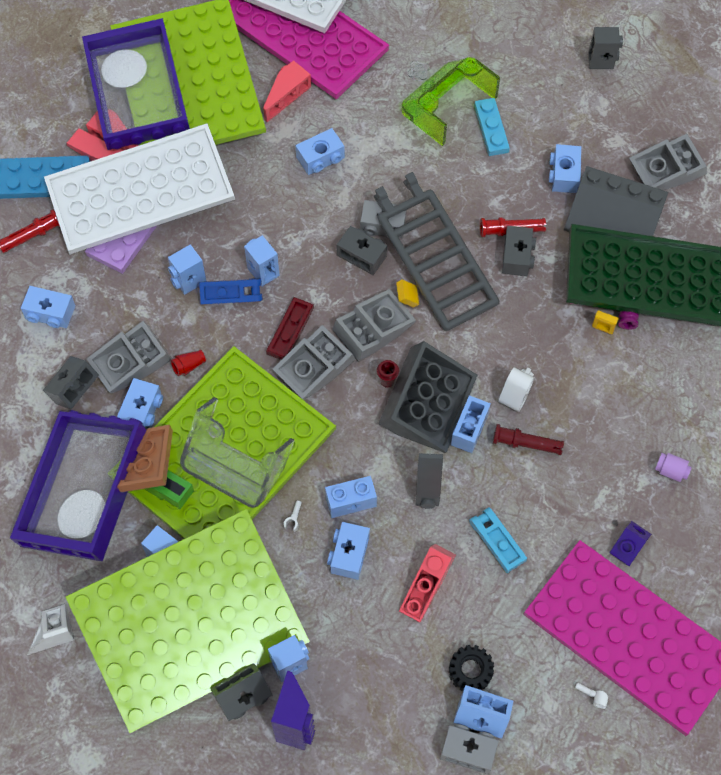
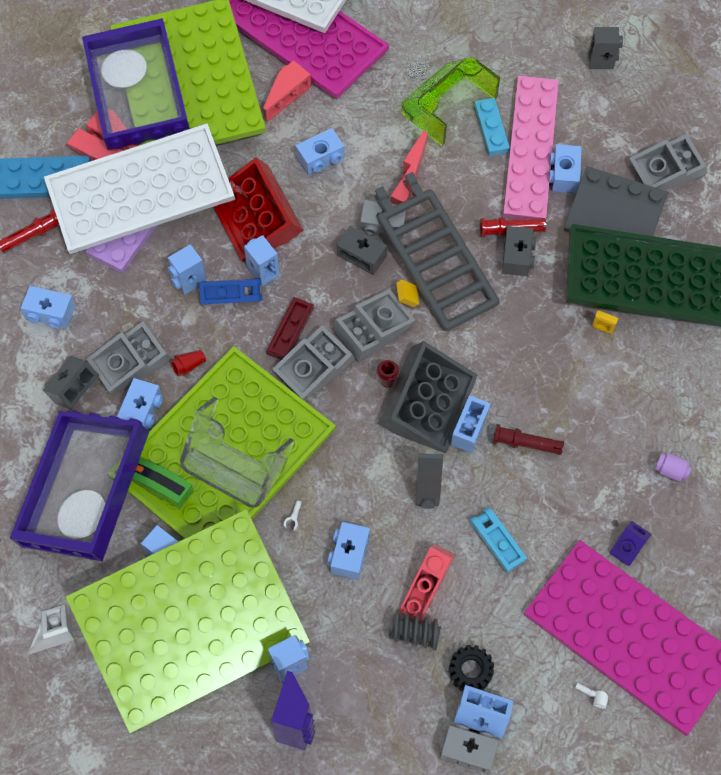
nougat wing [117,425,173,492] -> none
dark grey brick [210,663,273,721] -> none
light blue brick [325,476,377,518] -> none
white beam [498,367,535,412] -> none
magenta bush [618,311,639,330] -> none
none -> red slope [214,157,304,262]
none -> dark grey piece [389,610,441,651]
none -> coral slope [391,130,428,205]
none -> bright pink plate [503,76,559,220]

